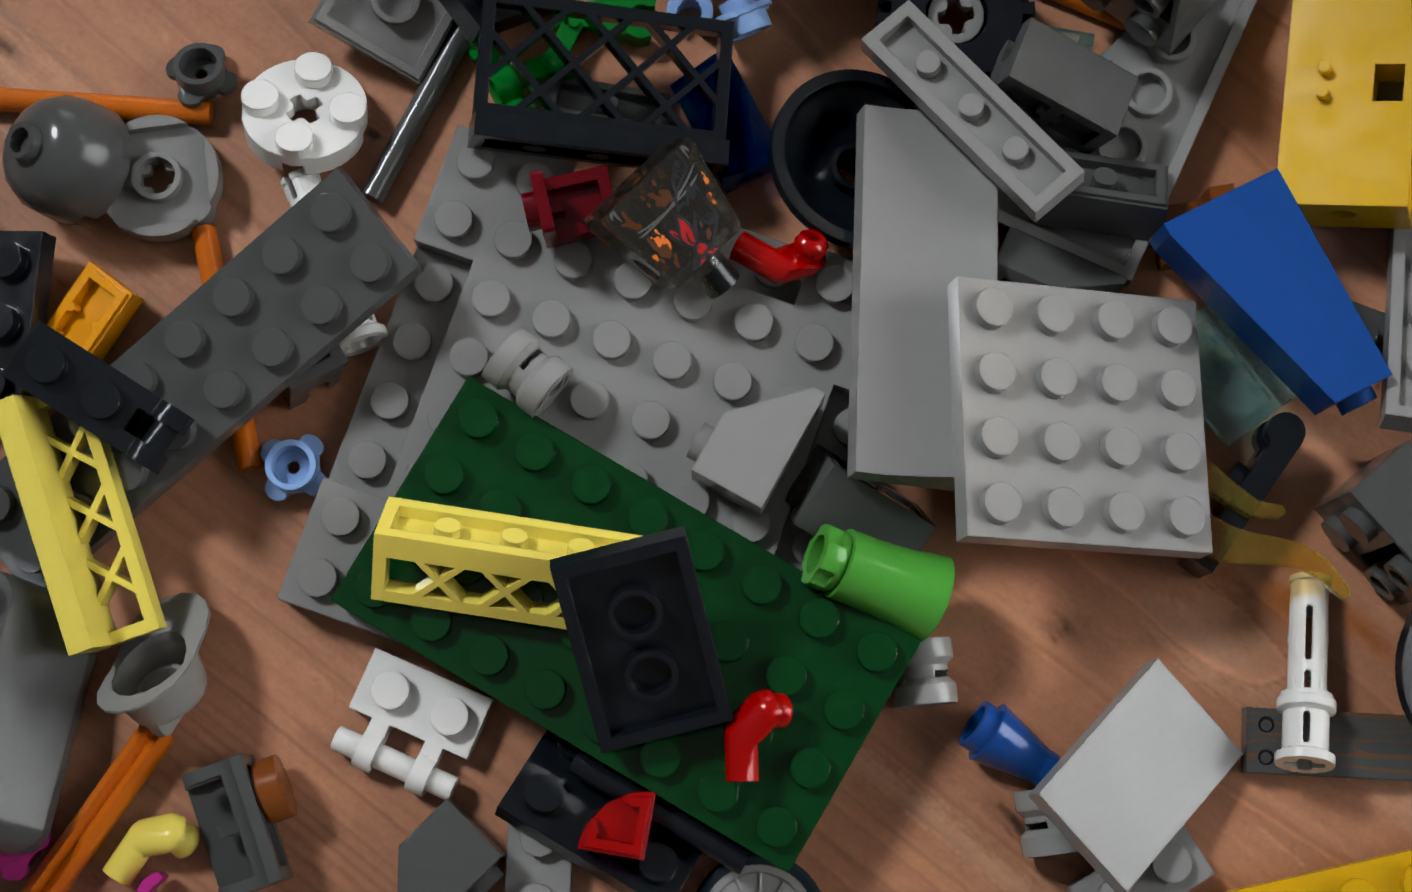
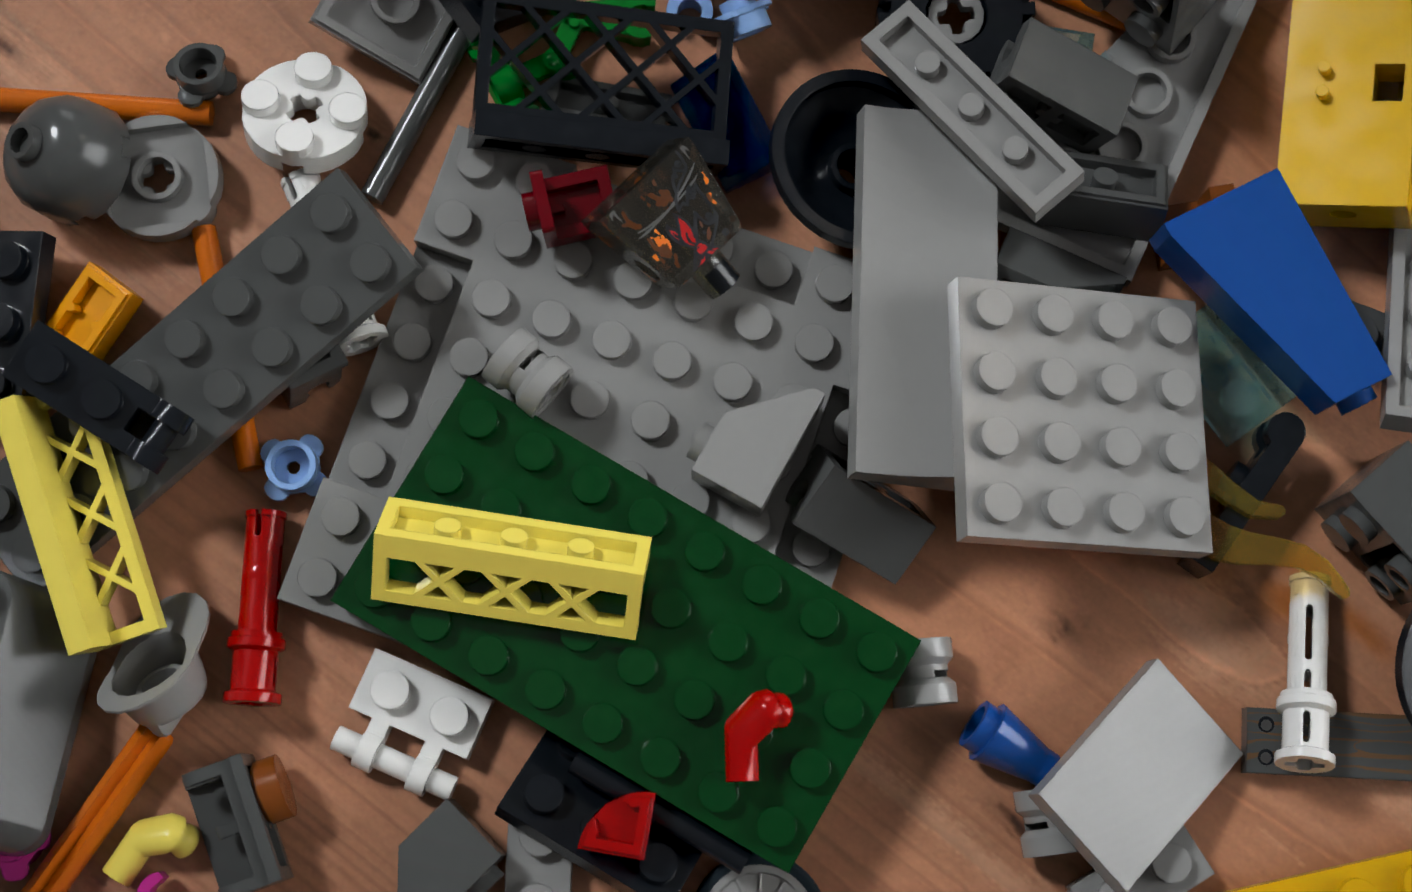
black plate [550,526,734,754] -> none
red arm [729,229,829,284] -> none
bright green plant [801,523,955,642] -> none
none -> red pin [222,508,287,707]

